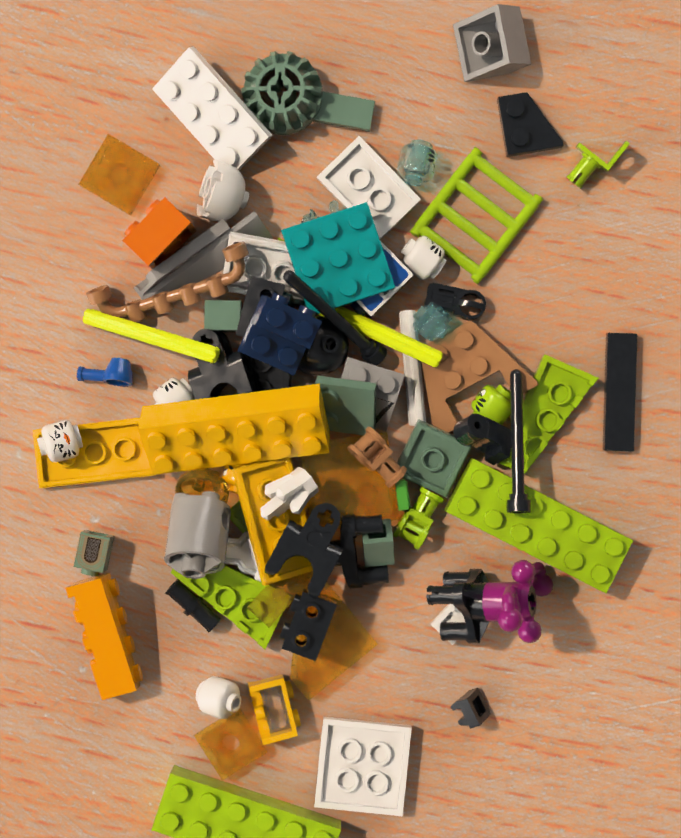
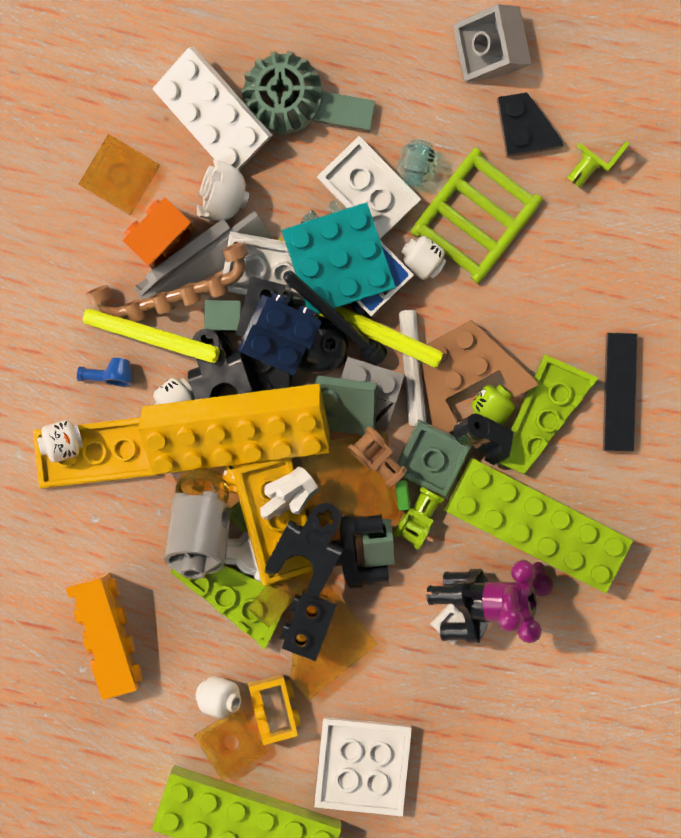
brick [73,530,114,576] -> none
black pin [165,579,221,633] -> none
clear light blue gear [412,302,452,342] -> none
black piece [424,283,486,320] -> none
black tile [451,688,491,729] -> none
black piece [506,369,531,514] -> none

